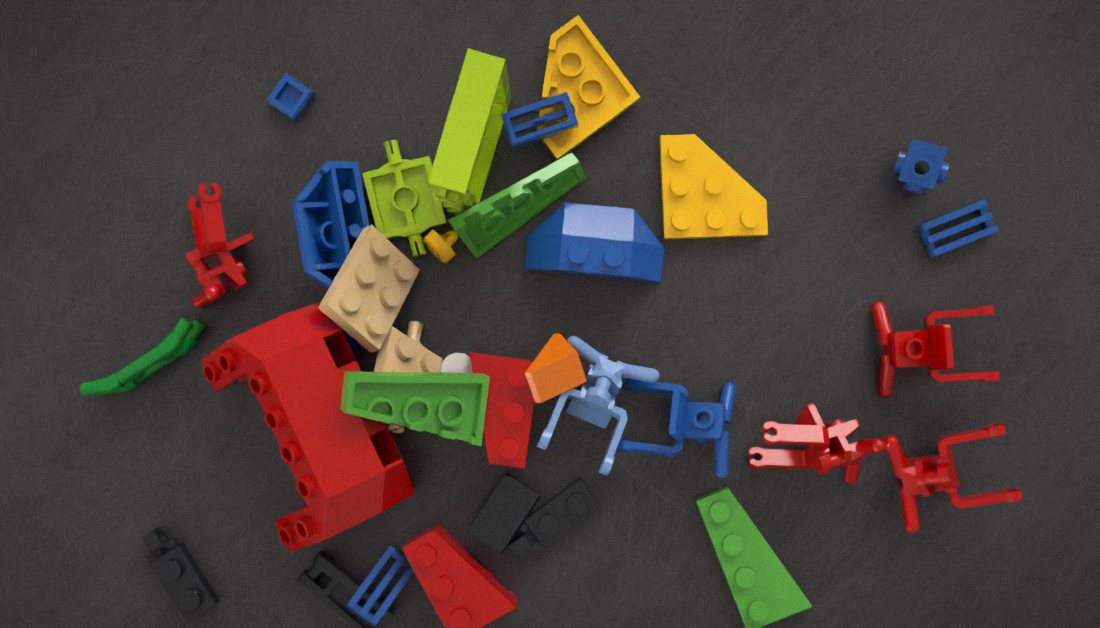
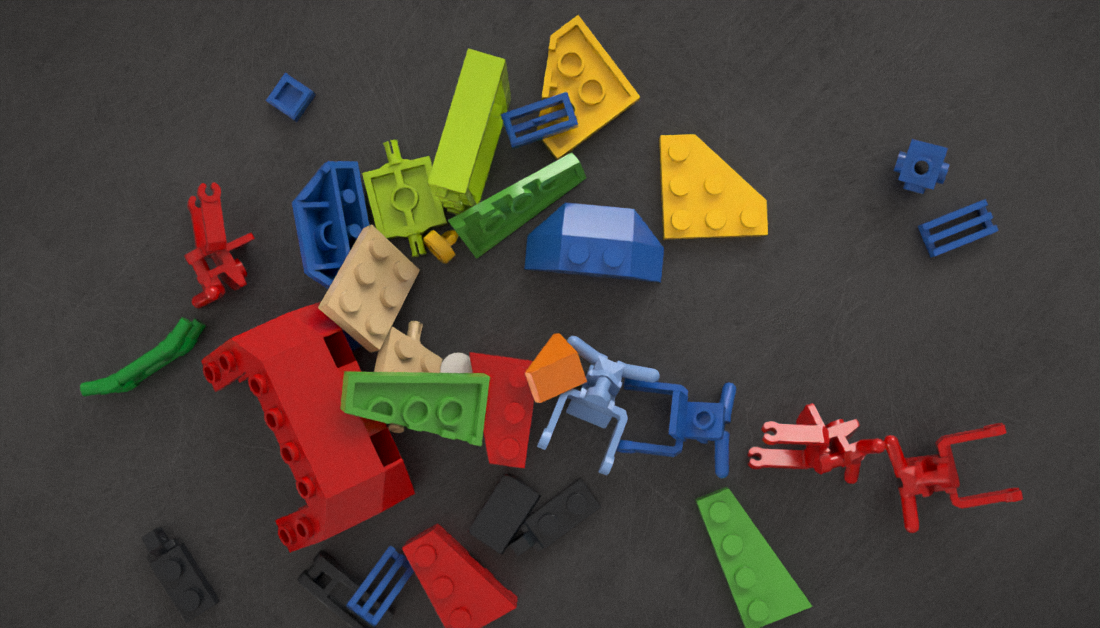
red piece [871,302,1000,398] -> none

